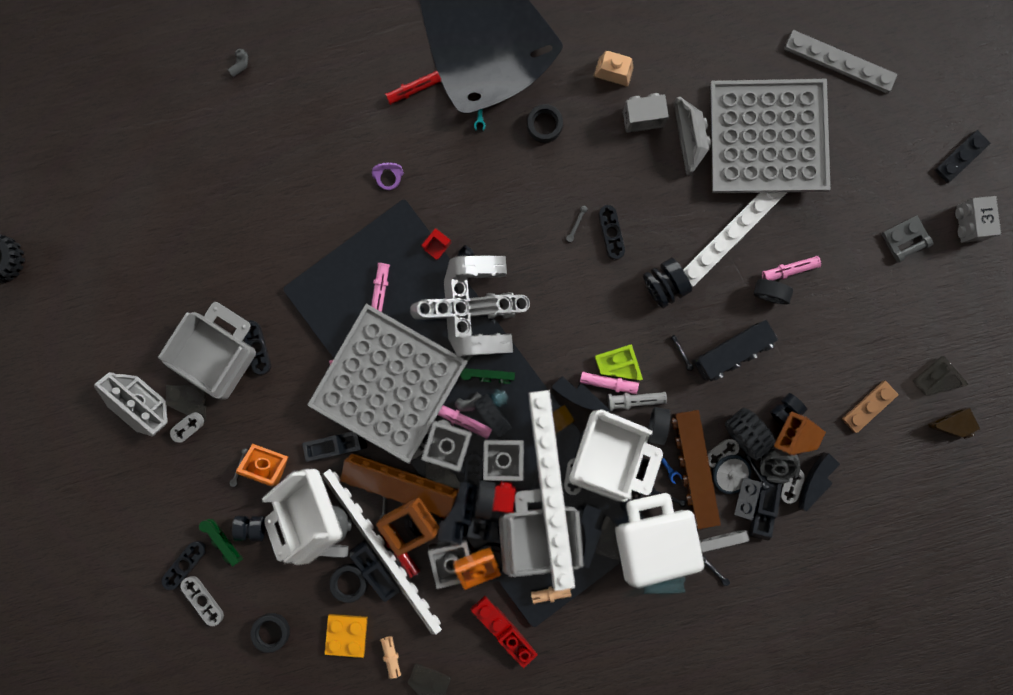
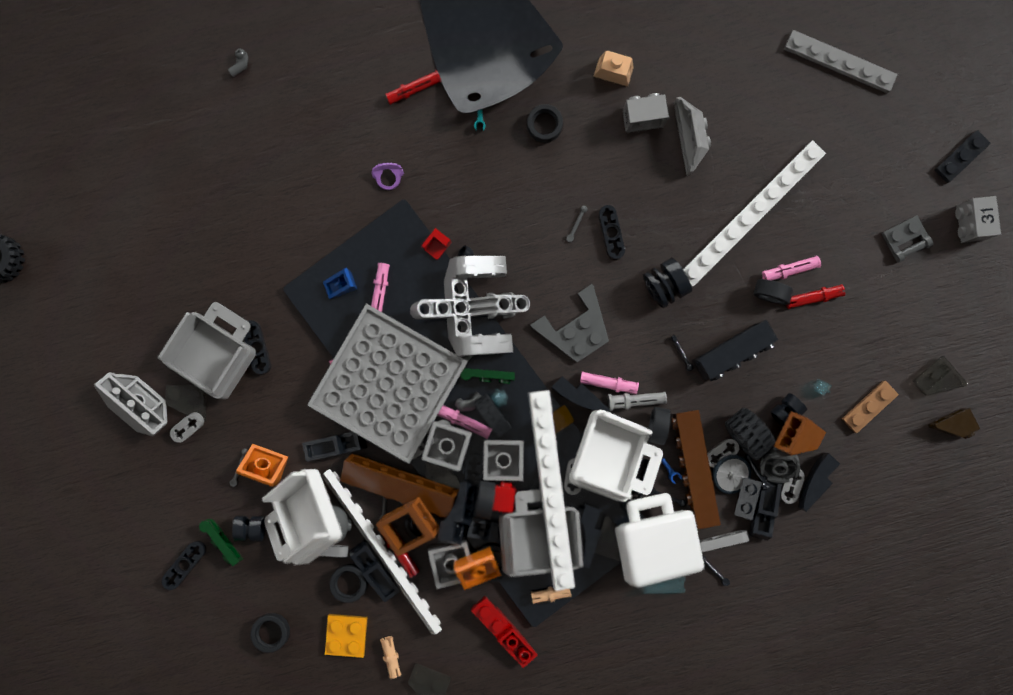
light grey beam [181,576,224,626] -> none
lime wing [595,344,643,380] -> none
light grey plate [710,79,830,193] -> none
none -> blue slope [323,268,357,299]
none -> dark grey wing [530,284,609,363]
none -> red pin [786,284,845,309]
none -> clear light blue plate [813,379,832,395]

